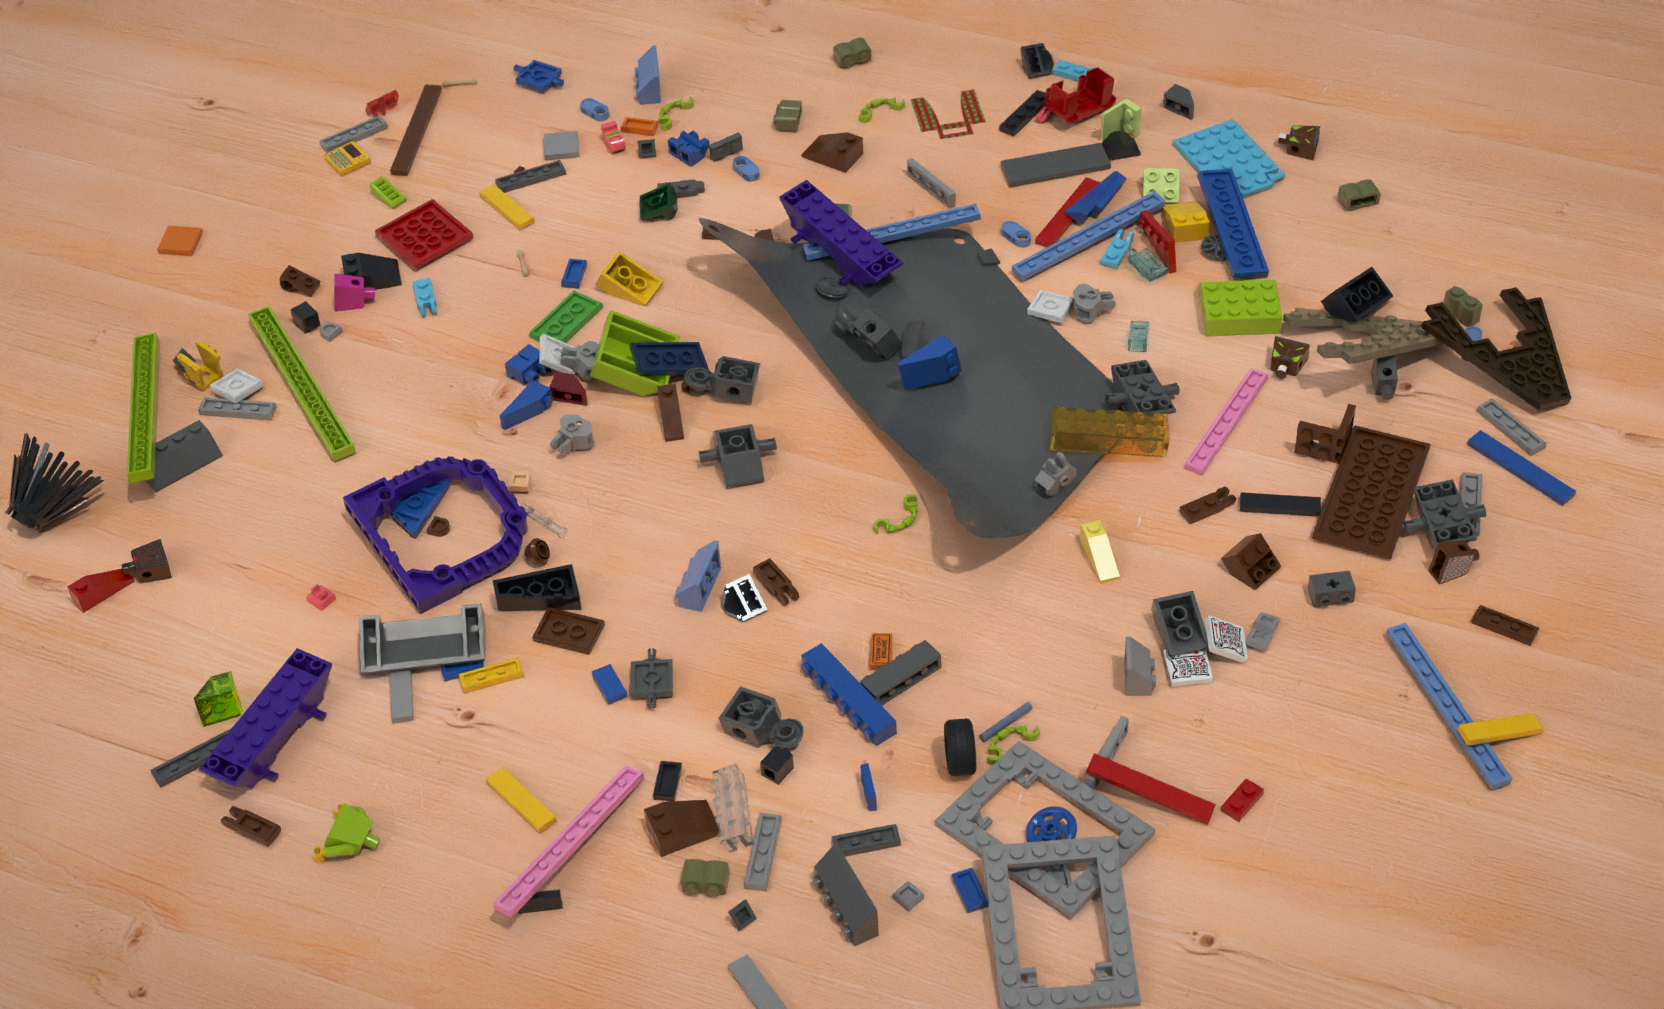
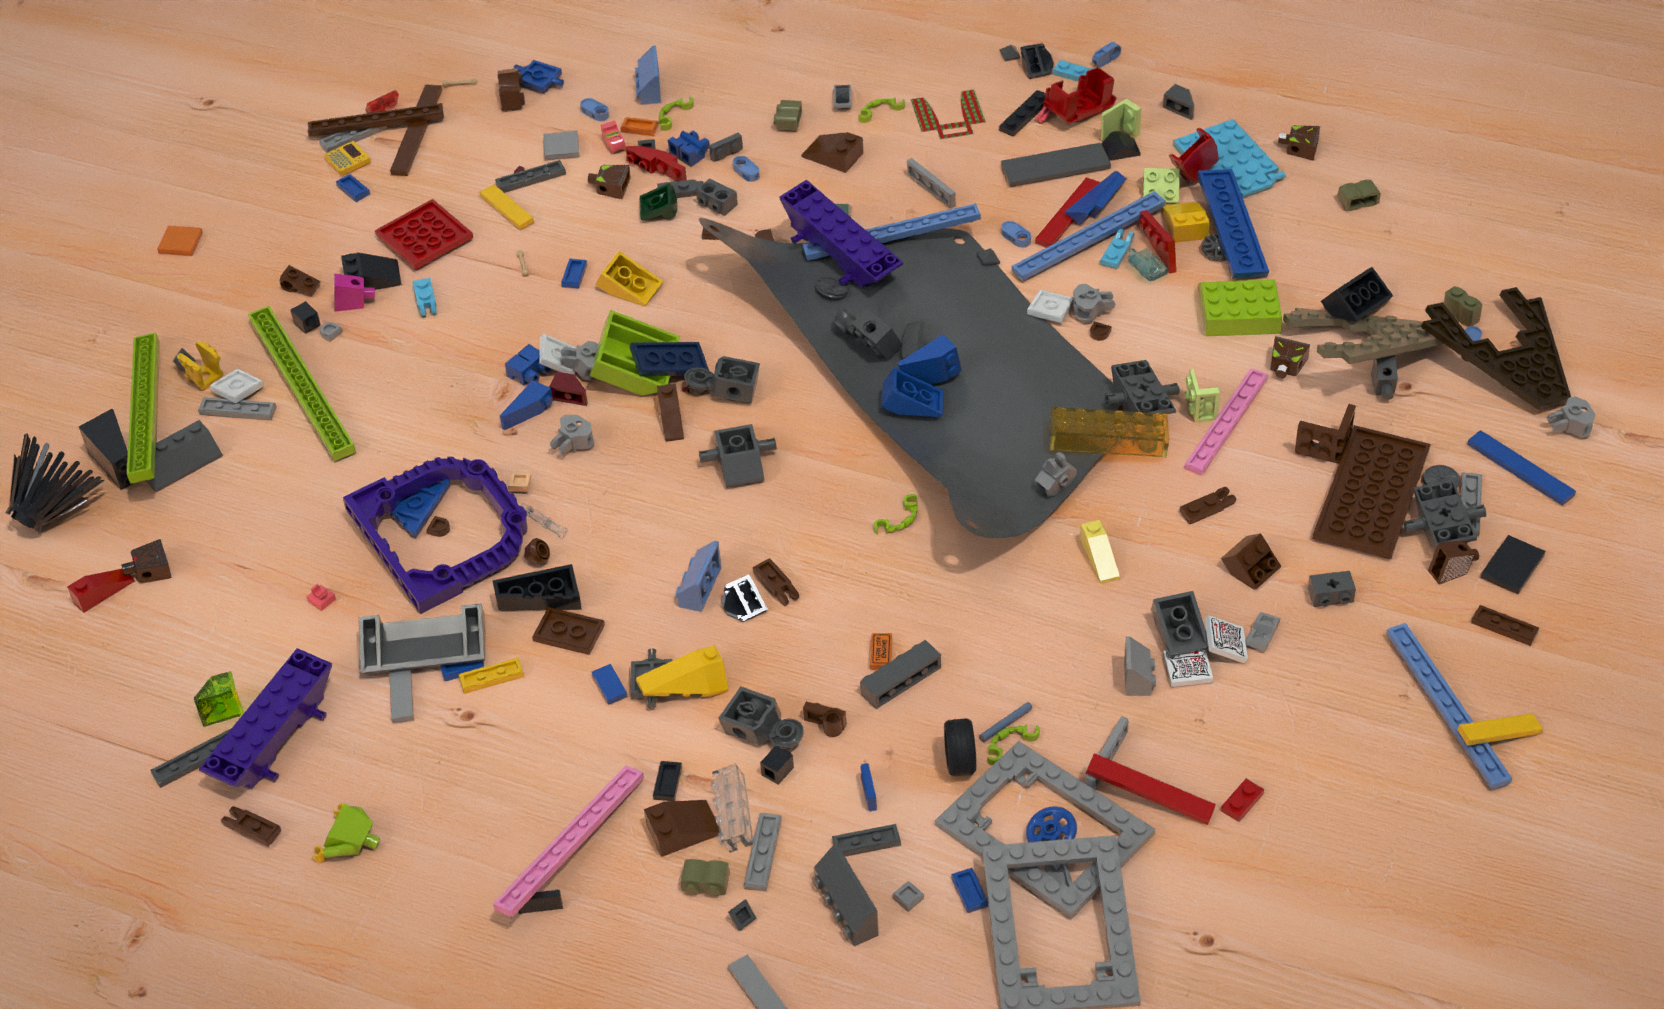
lime slope [370,176,406,209] -> none
yellow tile [486,767,557,833] -> none
bright green tile [529,291,603,343] -> none
blue brick [801,643,897,746] -> none
olive brick [833,38,872,68] -> none
clear light blue slope [1128,321,1150,352] -> none
black tile [1240,492,1321,516] -> none
light grey tile [1477,399,1547,456] -> none
none -> black slope [78,409,133,490]
none -> reddish brown tile [308,103,444,137]
none -> blue tile [336,174,370,202]
none -> reddish brown brick [498,68,525,110]
none -> reddish brown torso [588,165,631,199]
none -> red slope [625,146,687,181]
none -> yellow wedge [636,645,729,697]
none -> dark grey brick [696,178,738,216]
none -> reddish brown plate [803,701,847,737]
none -> slope [834,85,851,108]
none -> blue slope [881,368,943,417]
none -> dark grey slope [1000,45,1021,61]
none -> reddish brown tile [1090,321,1112,341]
none -> medium blue piece [1092,42,1121,67]
none -> red piece [1169,128,1219,183]
none -> yellowish green bracket [1185,369,1220,422]
none -> dark grey wheel [1423,465,1460,488]
none -> black tile [1481,535,1546,594]
none -> light grey hinge [1547,396,1596,438]

